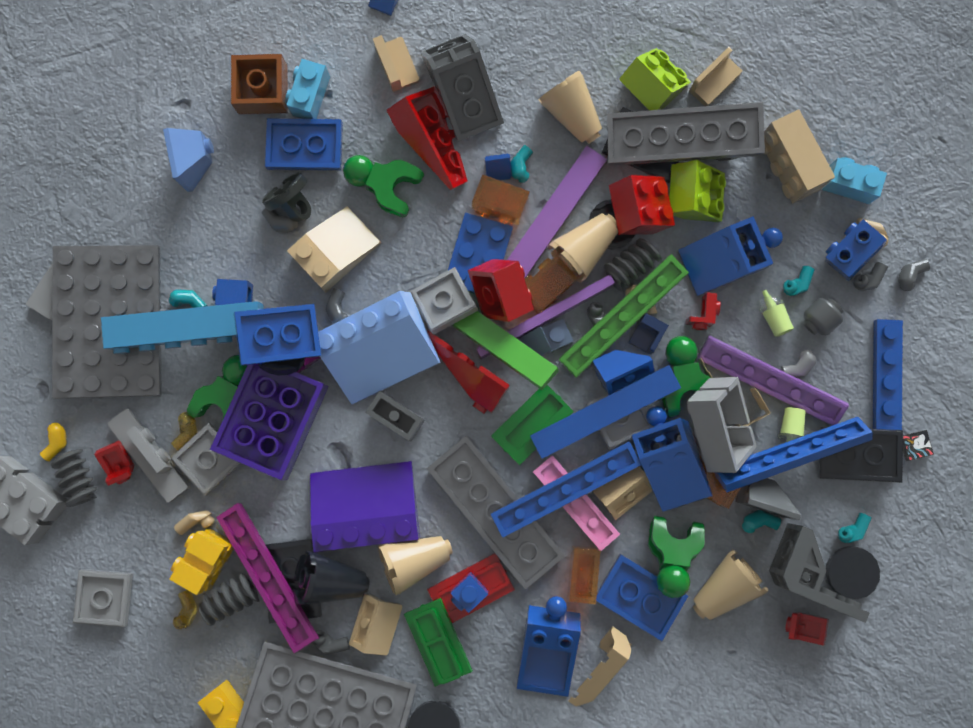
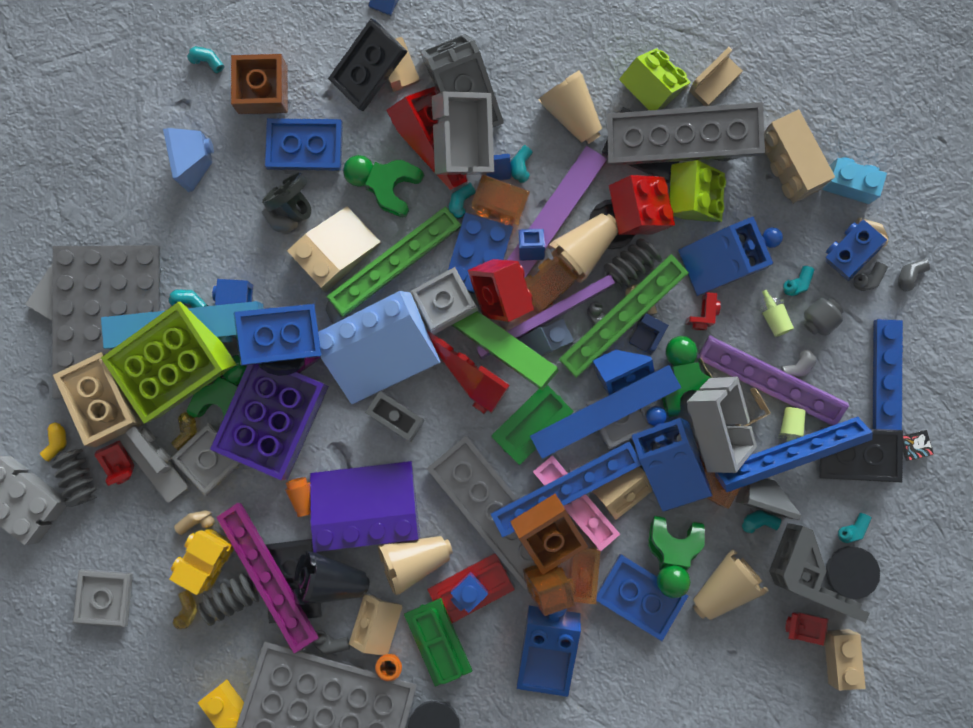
medium azure brick [285,59,330,119] -> none
tan piece [568,626,632,707] -> none
none -> tan slope [53,352,143,447]
none -> lime slope [101,301,237,424]
none -> teal arm [187,46,225,73]
none -> orange cone [285,477,311,517]
none -> bright green tile [326,206,461,318]
none -> black tile [328,18,408,111]
none -> orange cone [375,654,402,681]
none -> light grey piece [432,91,494,175]
none -> teal arm [448,182,476,218]
none -> dark orange brick [510,493,588,575]
none -> blue slope [518,229,545,261]
none -> clear orange brick [523,565,576,616]
none -> tan brick [825,629,866,691]

